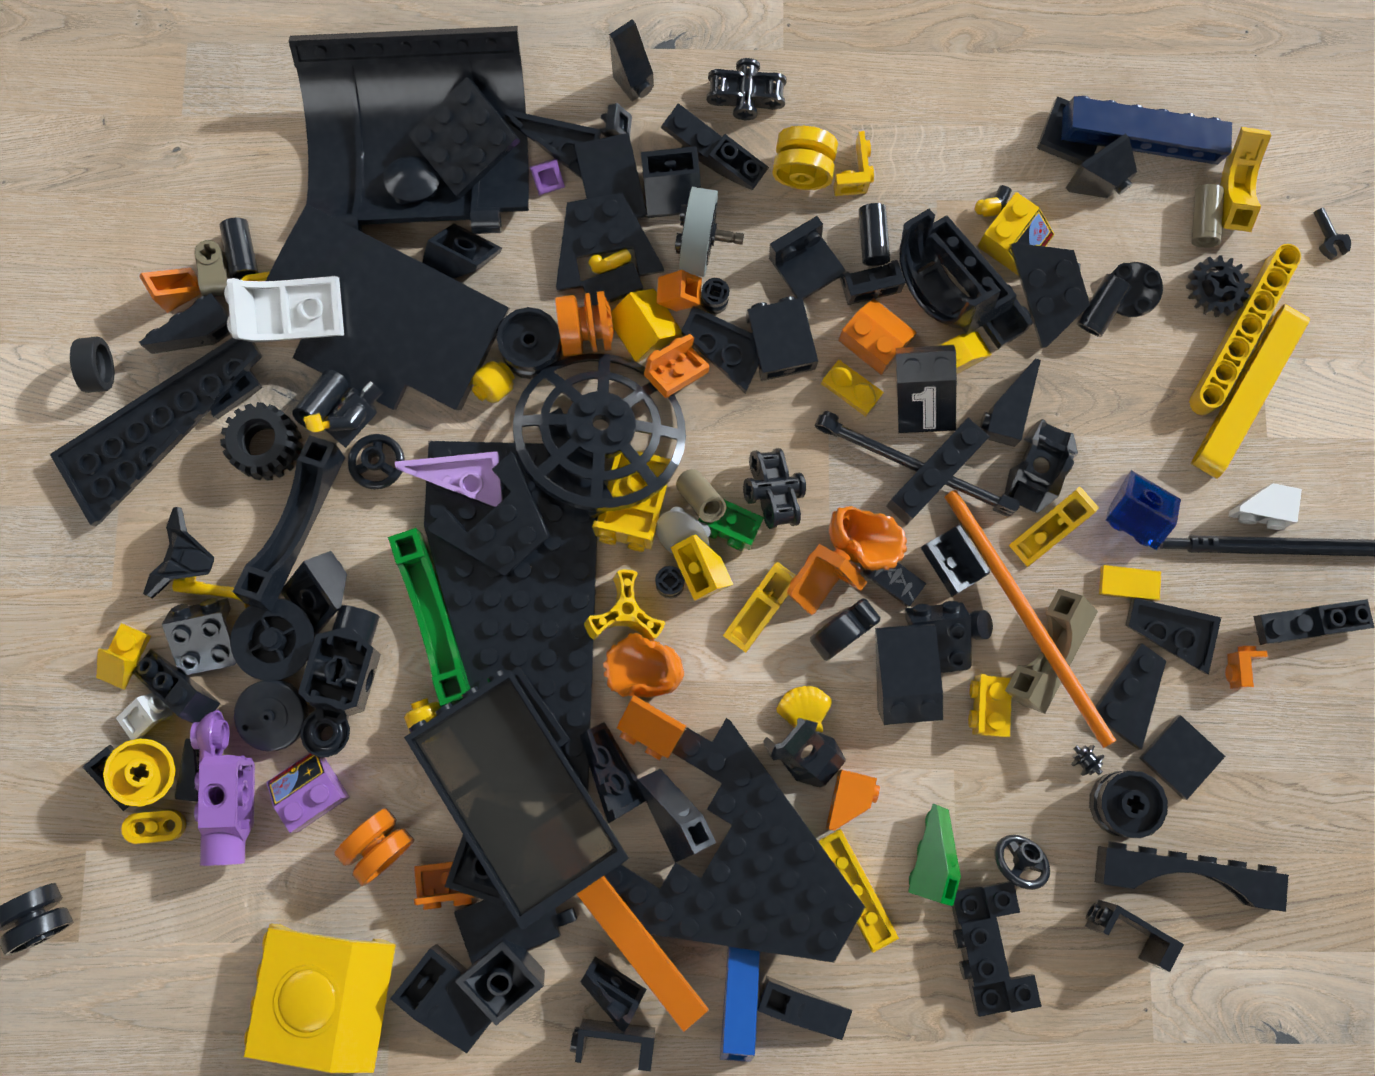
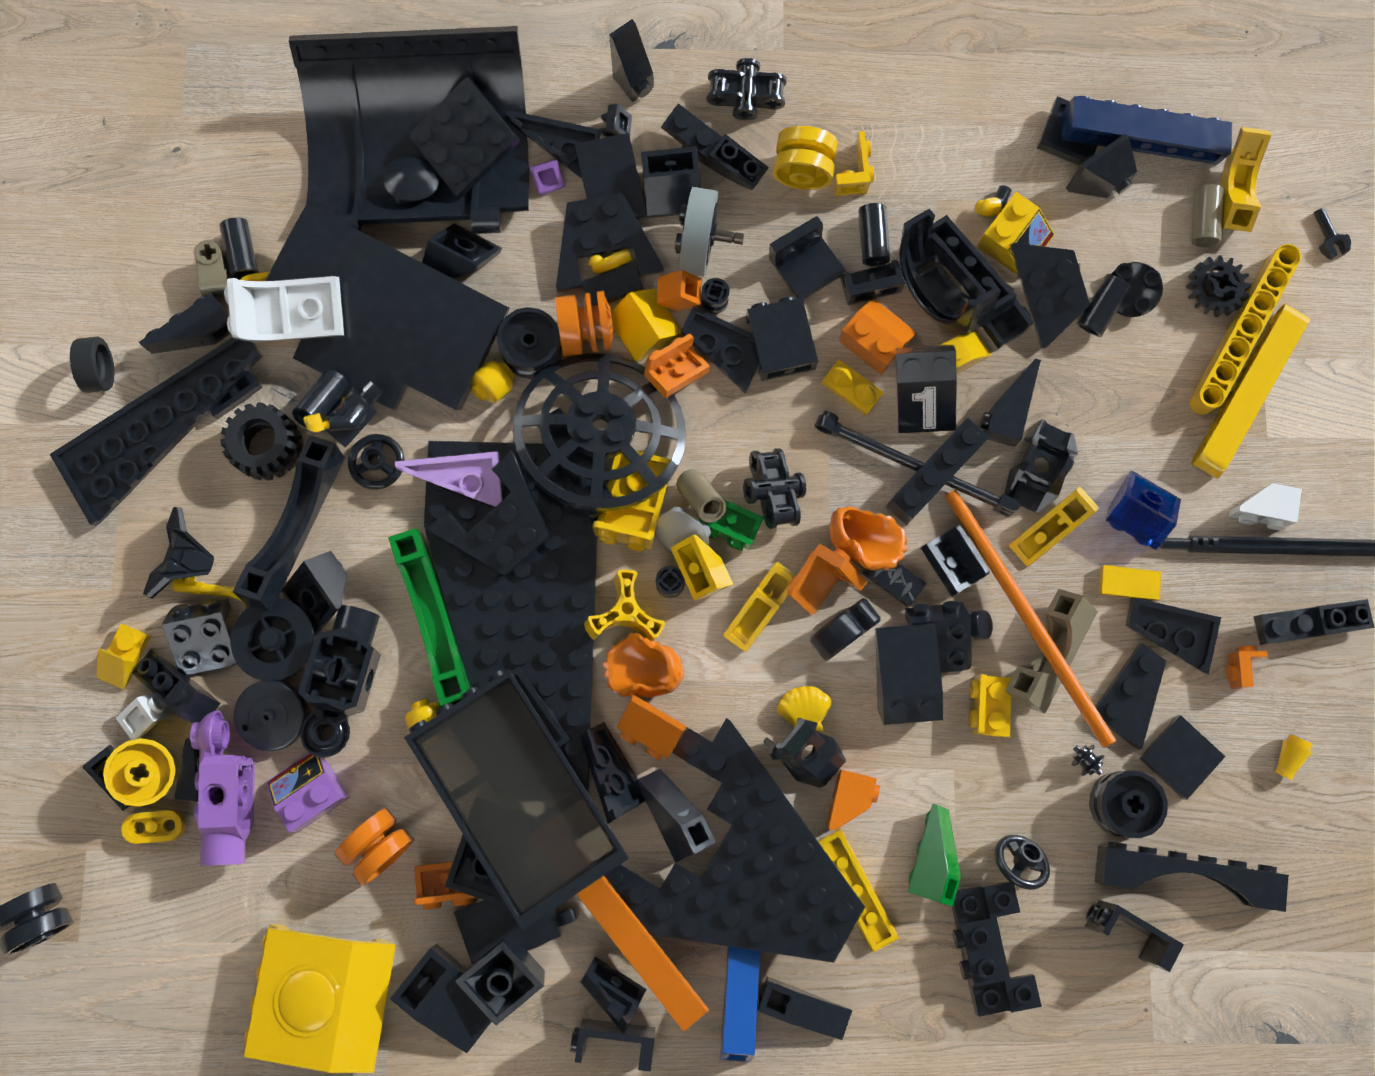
orange slope [139,267,201,313] -> none
none -> yellow cone [1275,733,1313,780]

